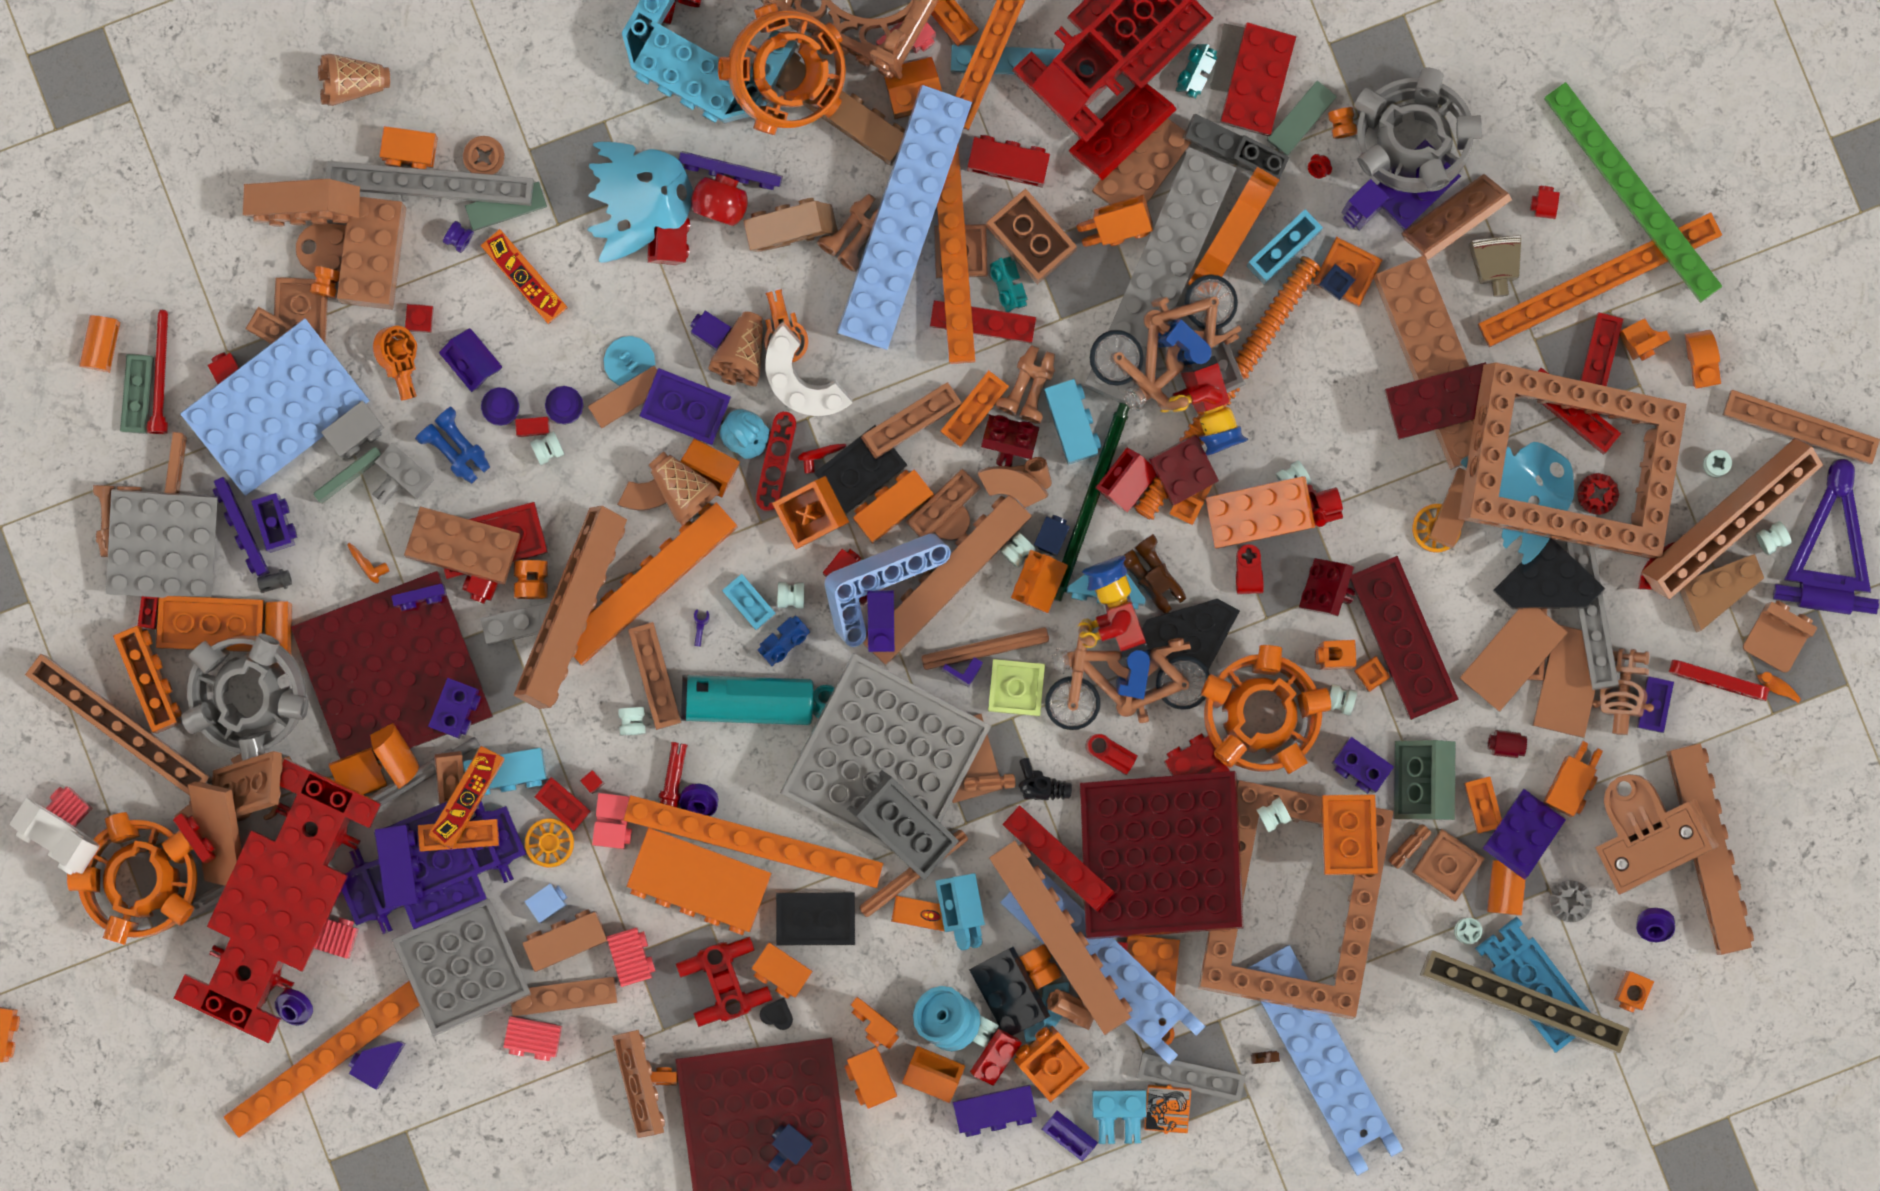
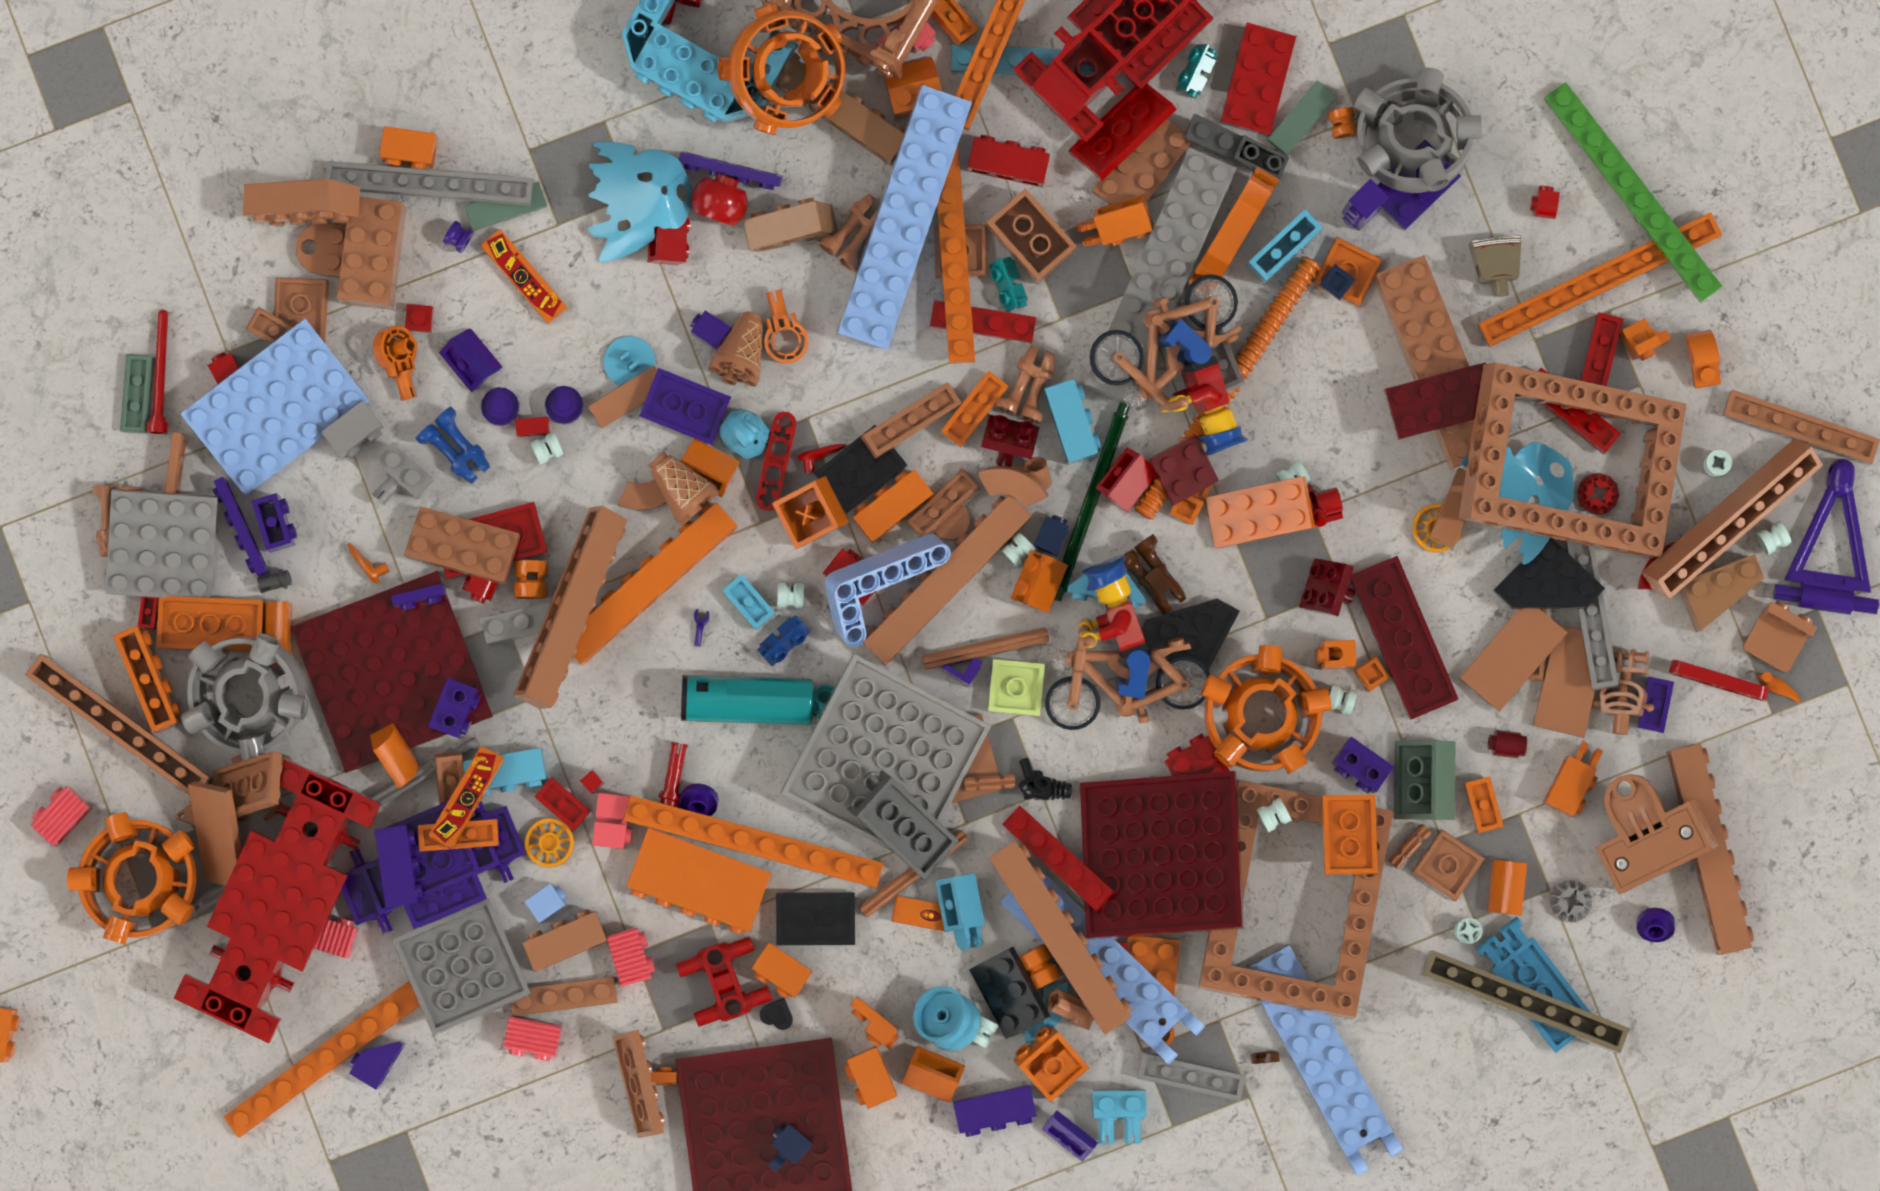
white brick [9,798,100,875] -> none
orange brick [79,315,121,373] -> none
red plate [173,813,216,864] -> none
dark purple plate [275,989,313,1026] -> none
orange wheel [310,266,340,298] -> none
sand green tile [313,447,382,504] -> none
nougat cone [318,54,390,106] -> none
orange piece [328,748,387,795] -> none
nougat gear [463,136,505,175] -> none
light aqua wheel [618,707,646,735] -> none
nougat plate [628,622,682,730] -> none
white brick [766,322,853,416] -> none
dark purple slope [867,590,895,652] -> none
red plate [970,1029,1022,1086] -> none
red piece [1085,734,1138,775] -> none
piece [1144,1084,1191,1134] -> none
red piece [1236,544,1264,595] -> none
red plate [1308,154,1332,179] -> none
nougat tile [1401,174,1512,260] -> none
dark purple plate [1483,789,1566,880] -> none
orange brick [1614,971,1654,1013] -> none

